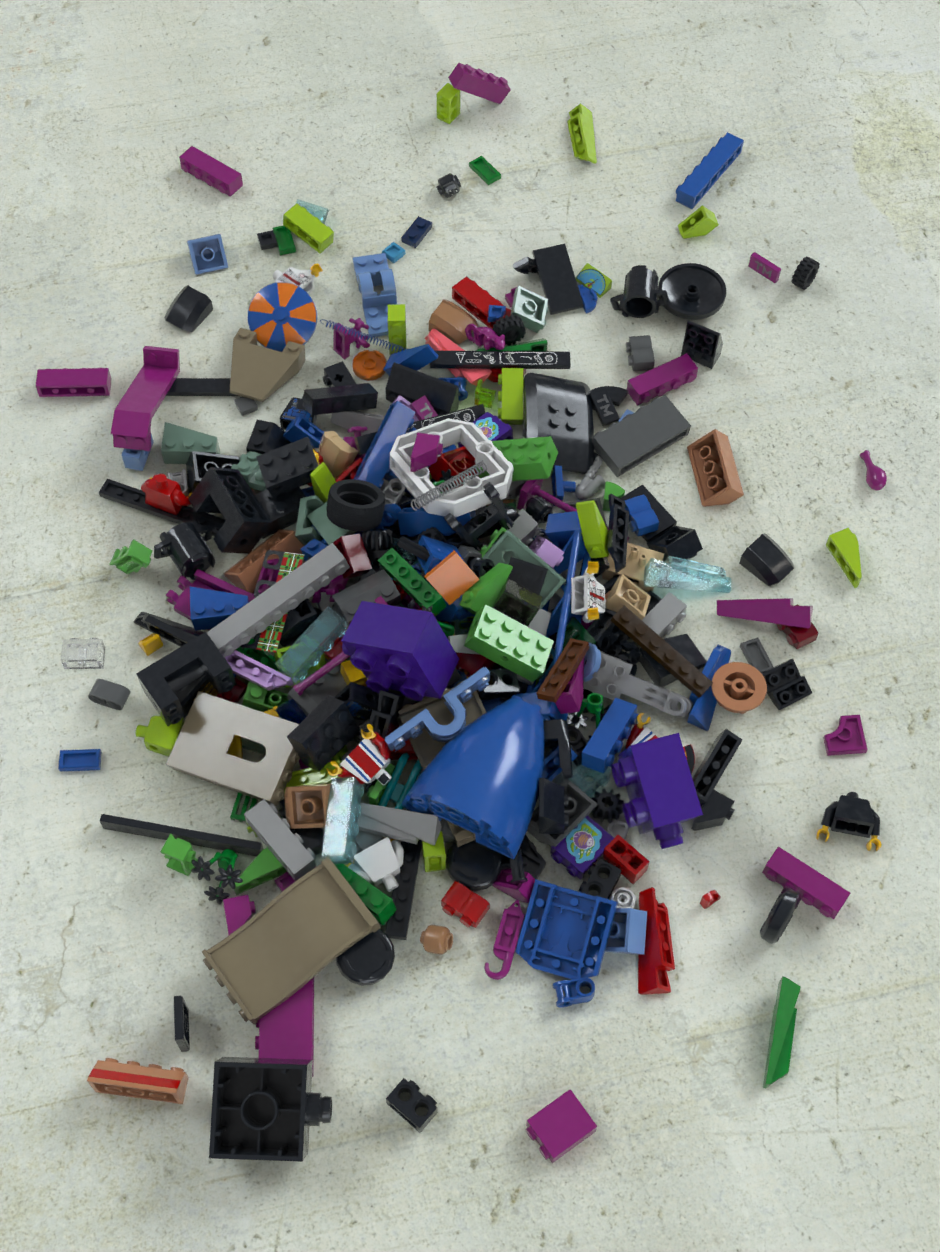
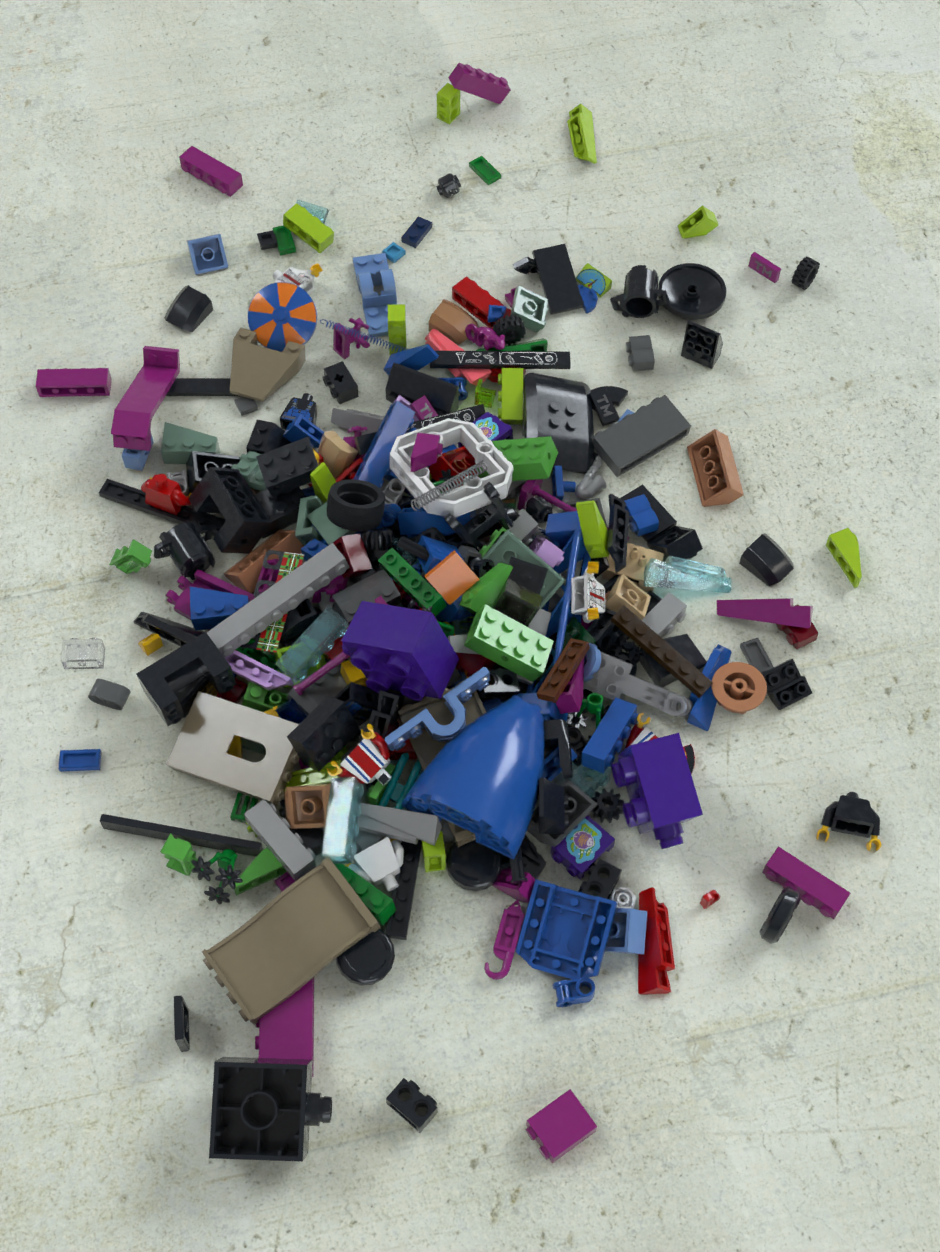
nougat slope [87,1058,189,1104] -> none
lime torso [136,716,185,757] -> none
magenta slope [223,895,256,935] -> none
black brick [303,383,378,416] -> none
orange tile [352,350,387,381] -> none
medium nougat head [420,925,453,955] -> none
red brick [441,881,490,928] -> none
red brick [602,834,650,885] -> none
bright green tile [603,481,625,511] -> none
light grey tile [607,820,629,840] -> none
magenta brick [626,353,698,406] -> none
blue brick [676,132,744,209] -> none
black slope [691,790,735,831] -> none
black brick [692,729,742,806] -> none
green wedge [763,976,801,1088] -> none
magenta tile [823,715,868,756] -> none
magenta piece [860,450,887,491] -> none

